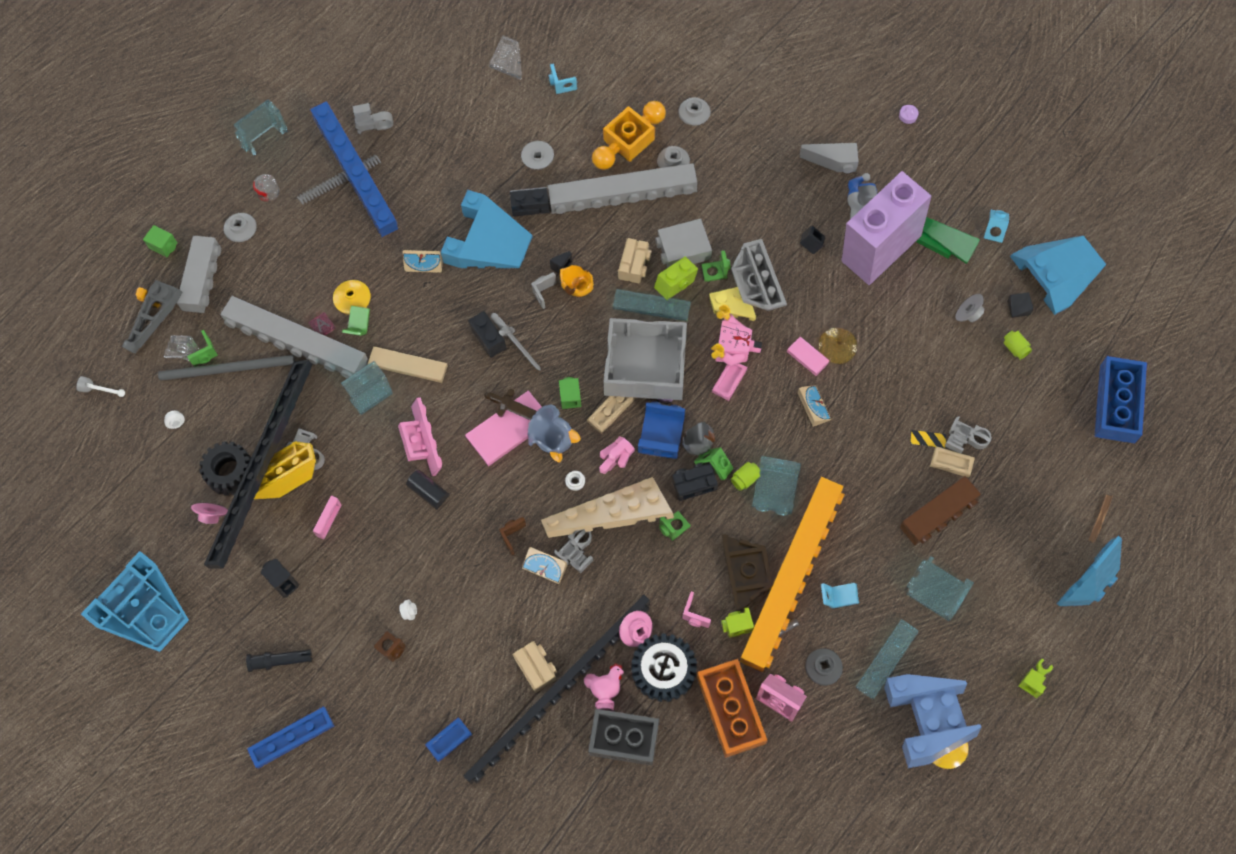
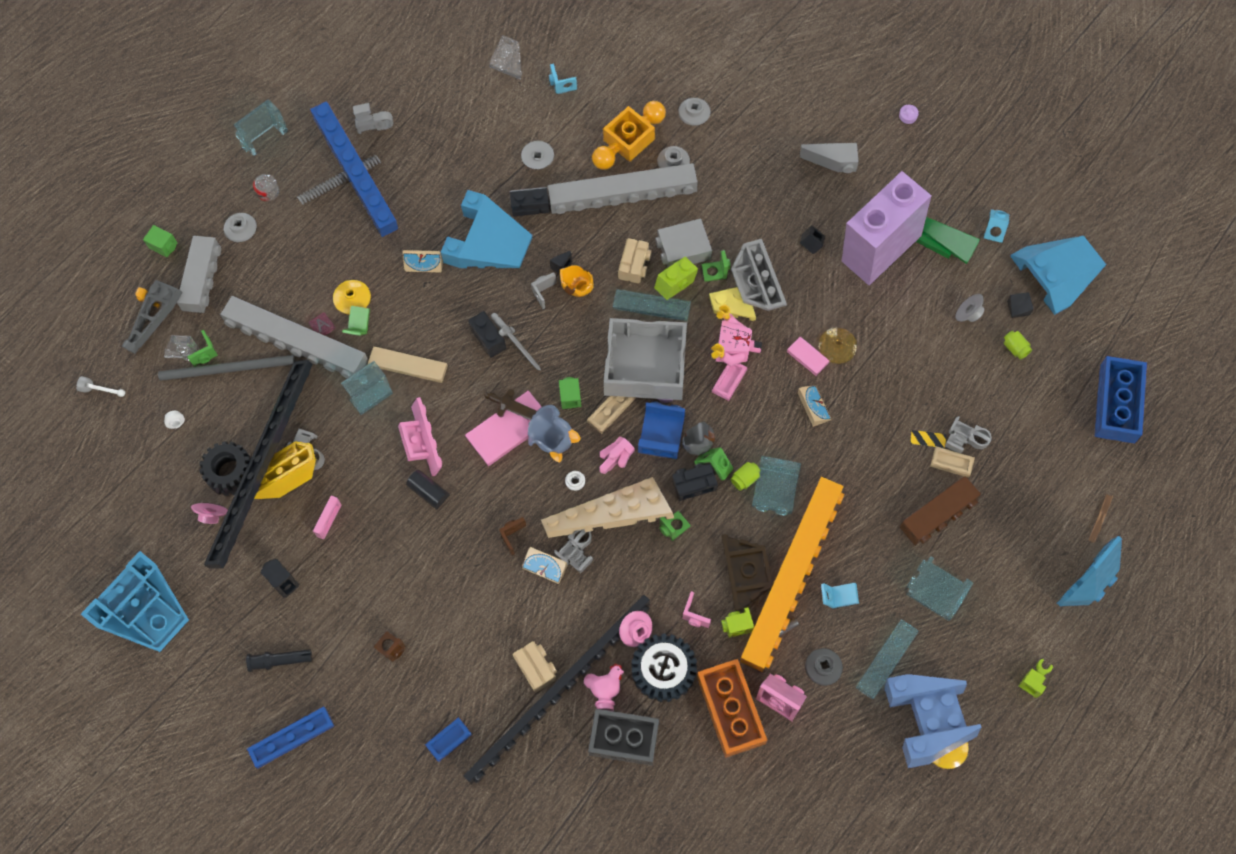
white plate [400,600,417,620] -> none
light grey piece [847,173,877,219] -> none

